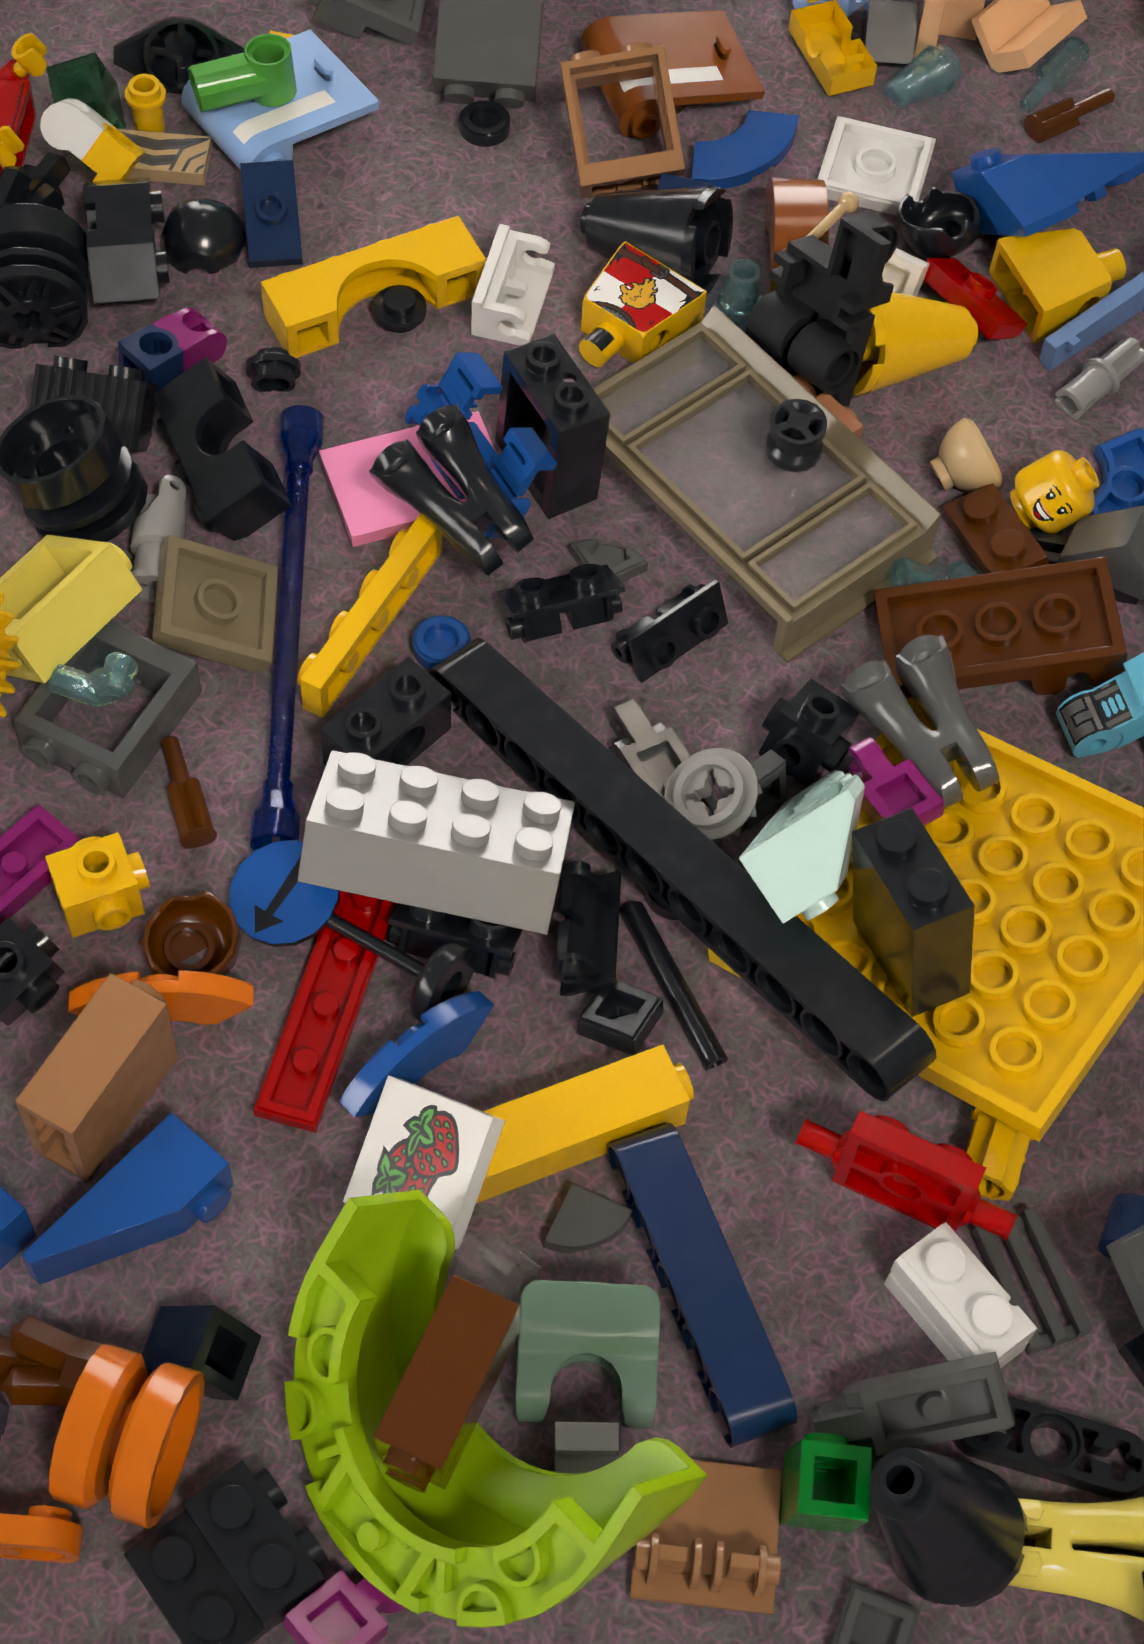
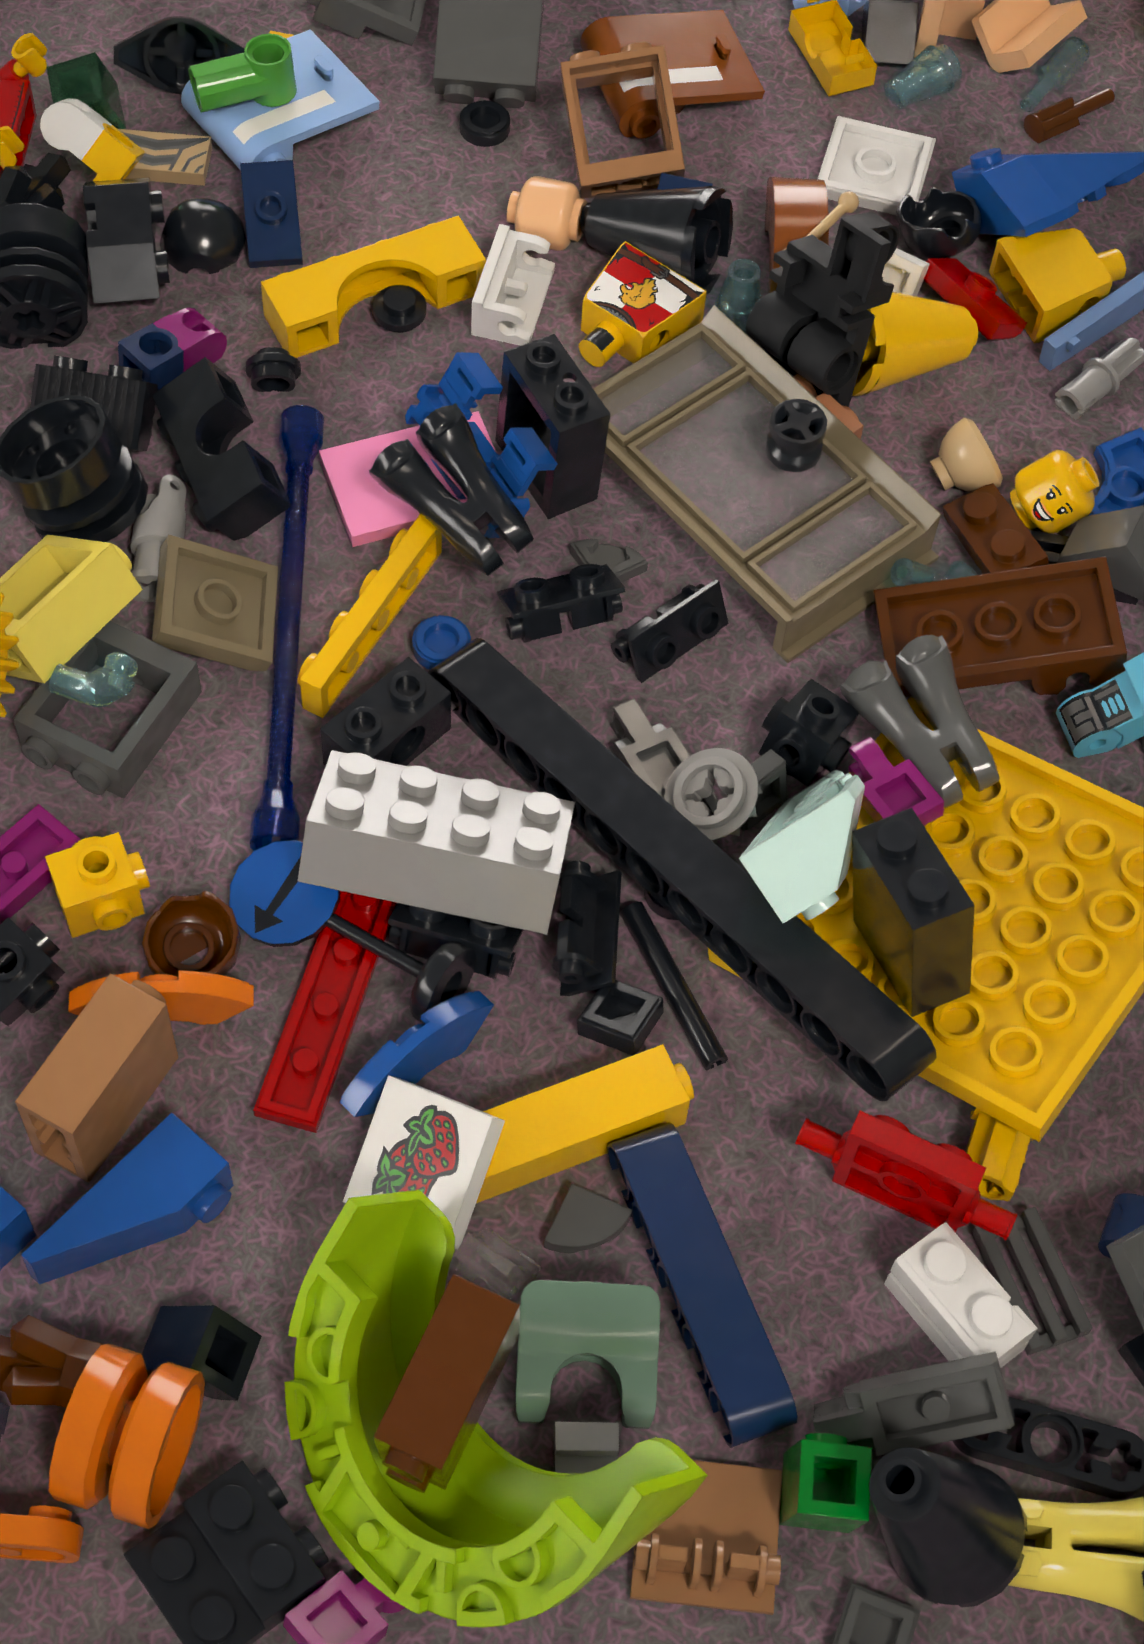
yellow pin [124,74,167,133] -> none
reddish brown axle [161,736,217,849] -> none
blue tile [691,110,799,189] -> none
none -> light nougat head [507,176,587,251]

